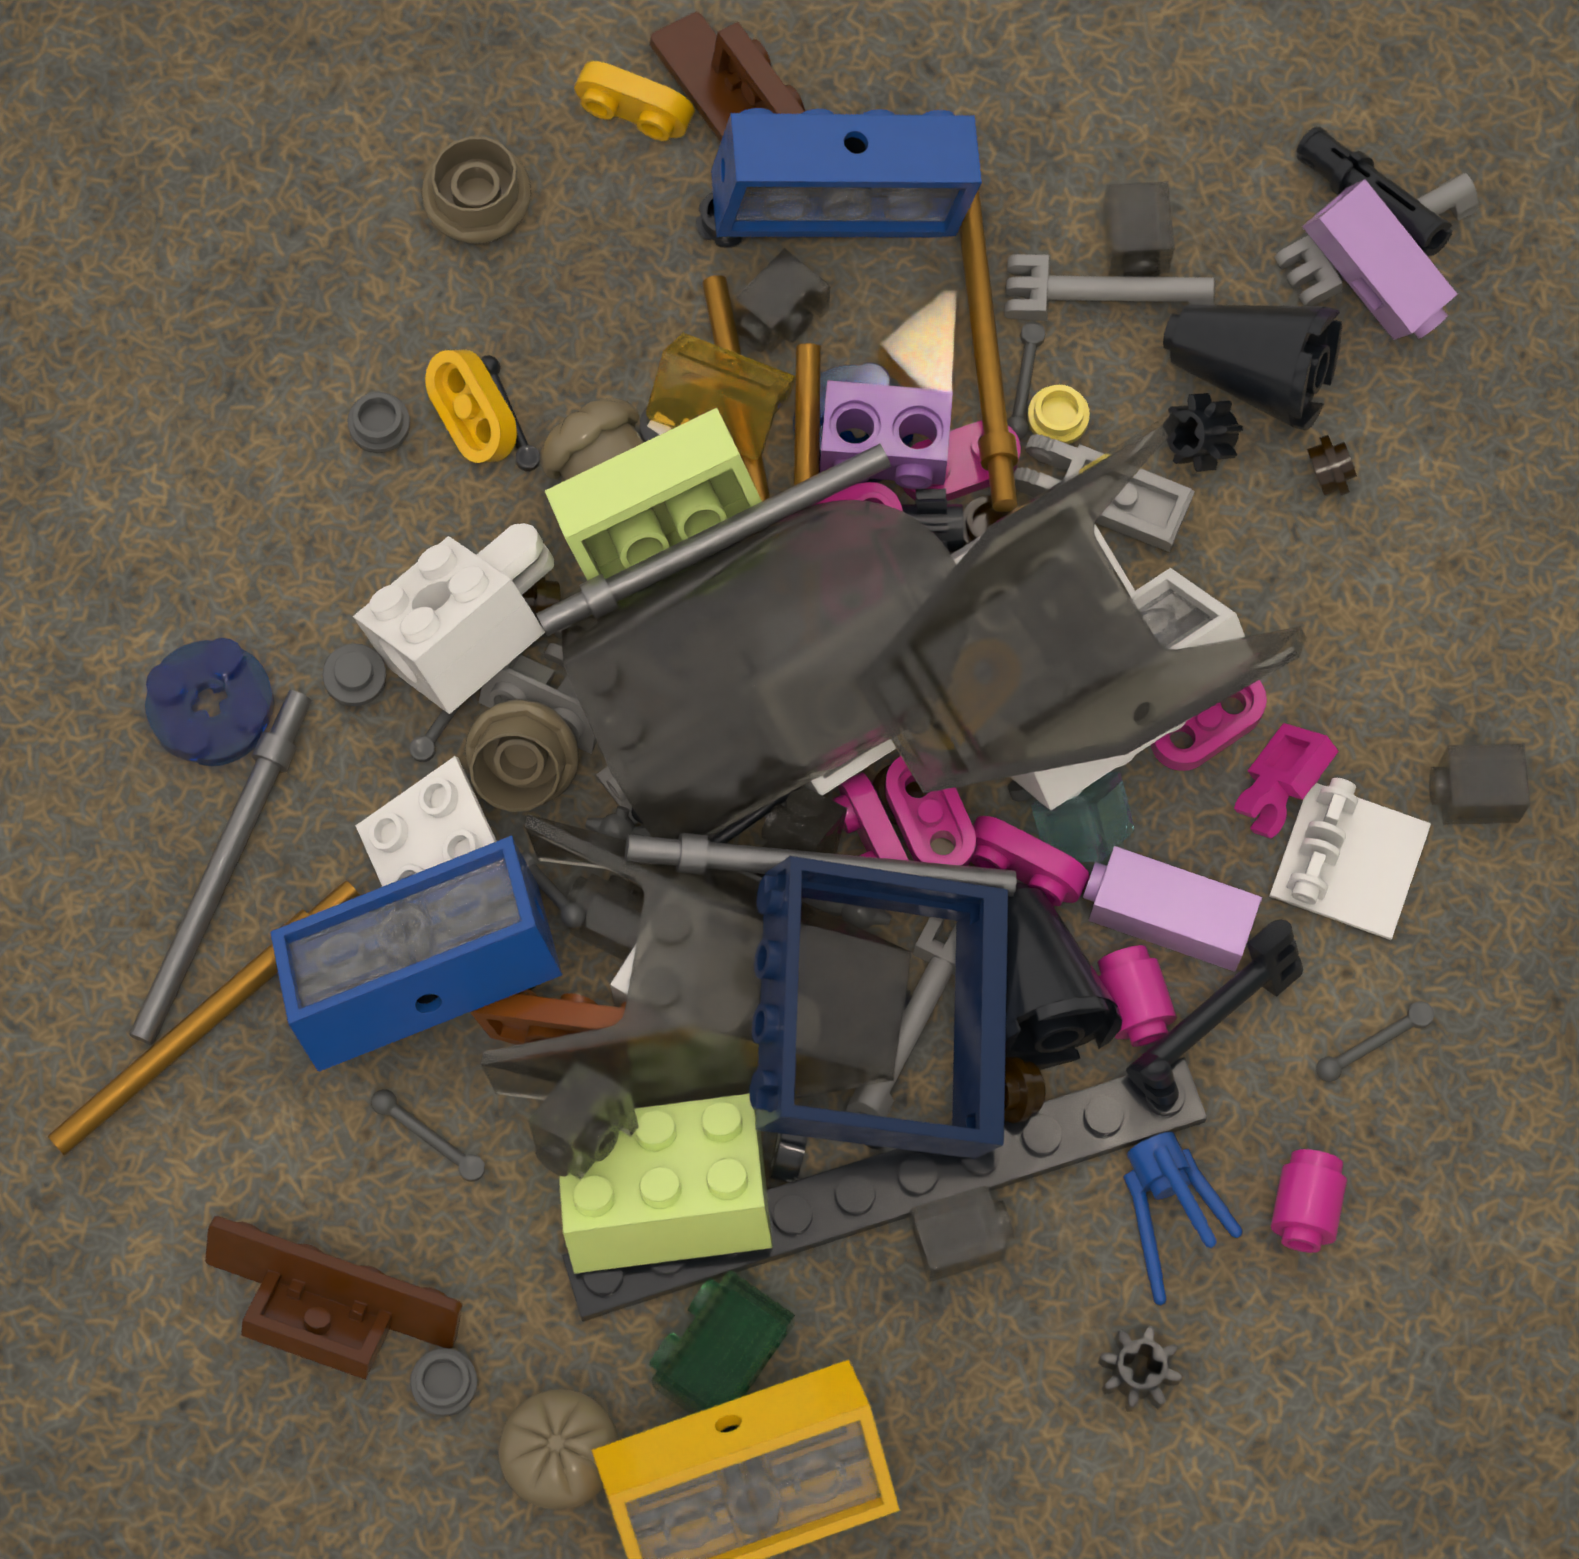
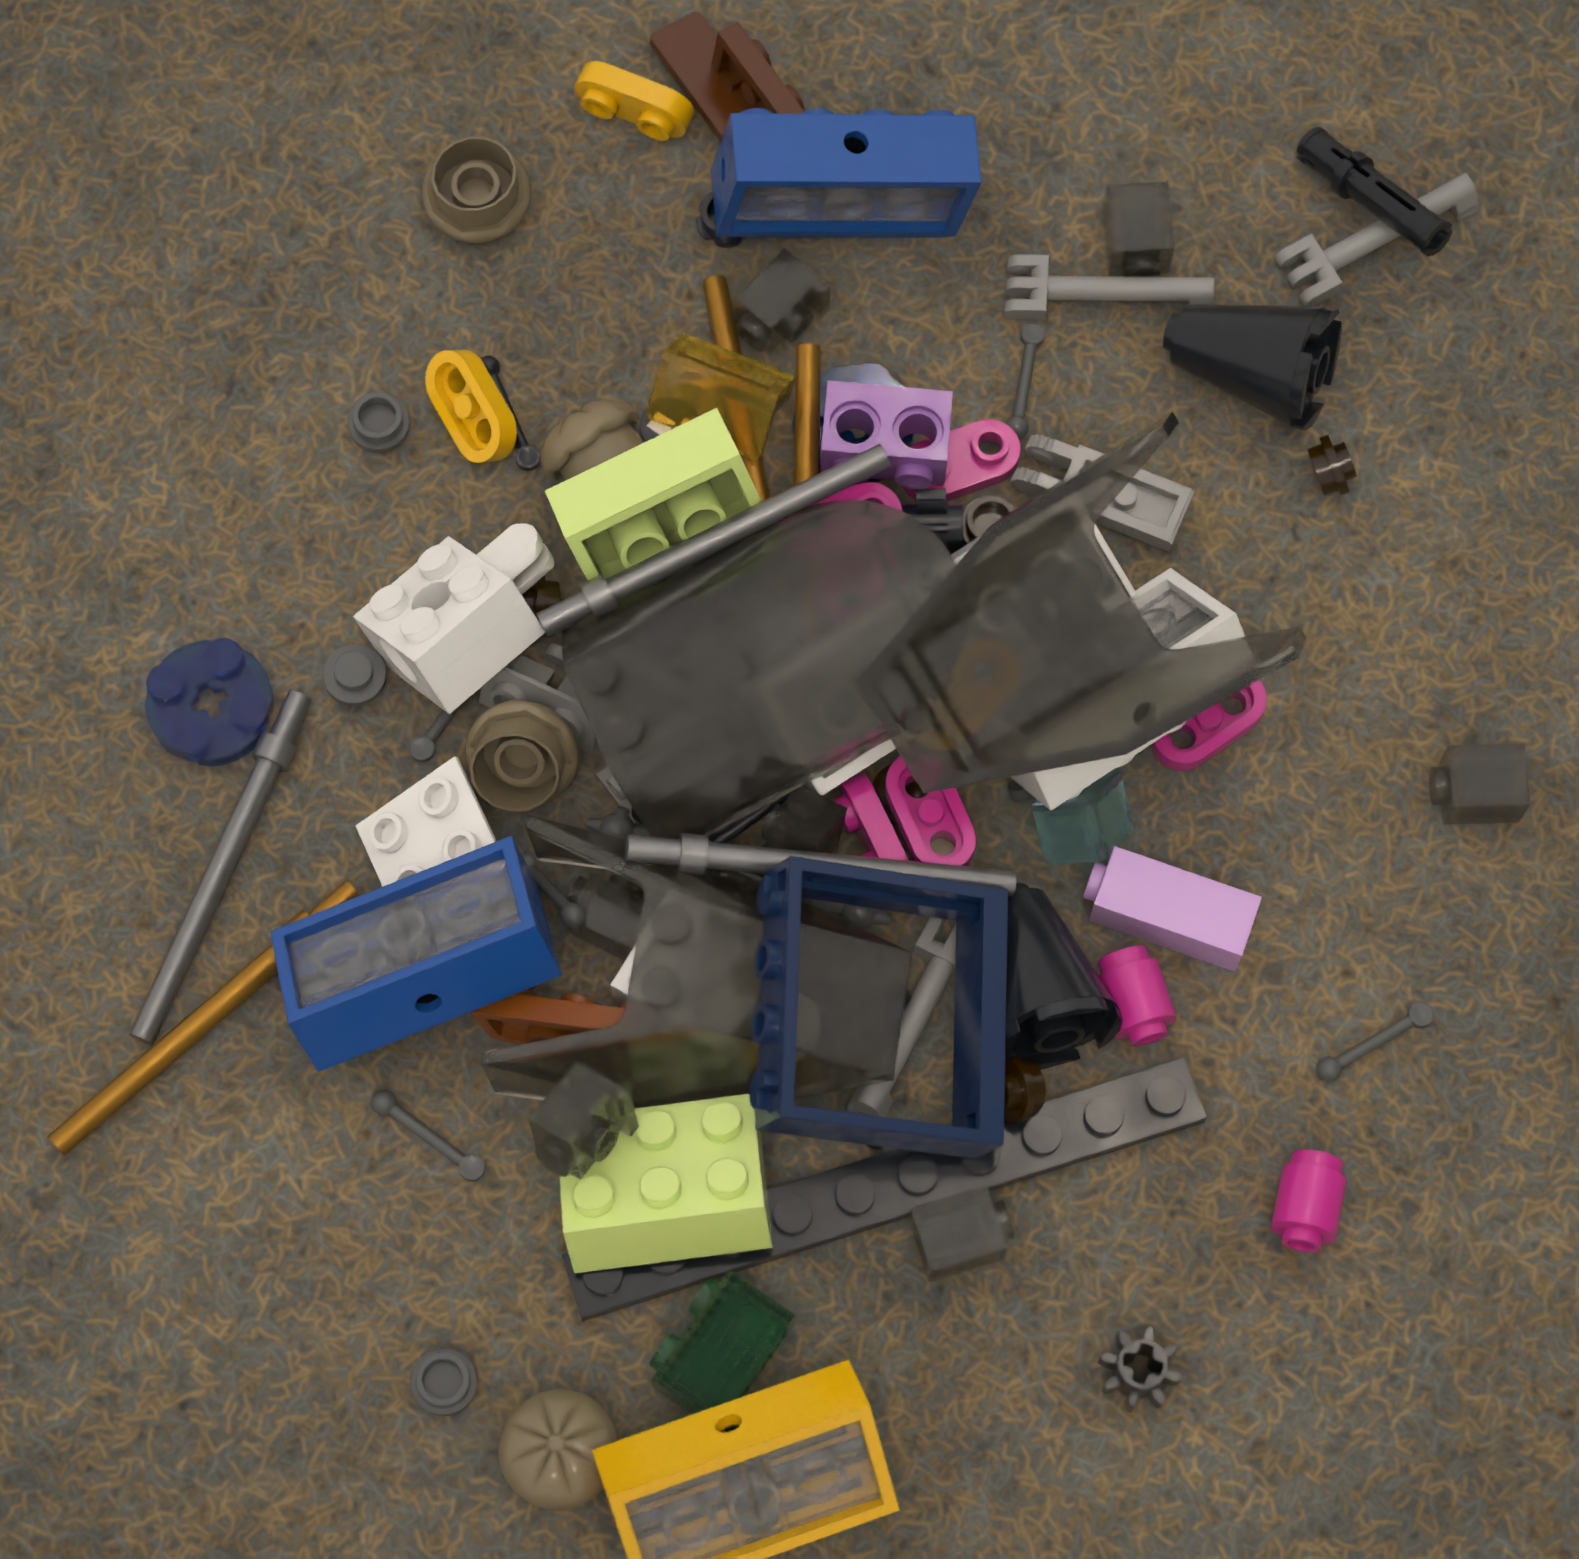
reddish brown bracket [205,1216,463,1380] -> none
black tile [769,1133,807,1183] -> none
clear yellow slope [877,291,956,391] -> none
pearl gold bar [959,189,1018,512] -> none
dark pink plate [971,816,1090,906] -> none
light yellow plate [1027,385,1090,444] -> none
blue plant [1123,1132,1242,1305] -> none
black hinge [1126,919,1303,1106] -> none
black gear [1162,393,1243,472] -> none
dark pink plate [1234,723,1339,839] -> none
white hinge [1269,778,1431,940] -> none
lavender brick [1302,179,1458,340] -> none

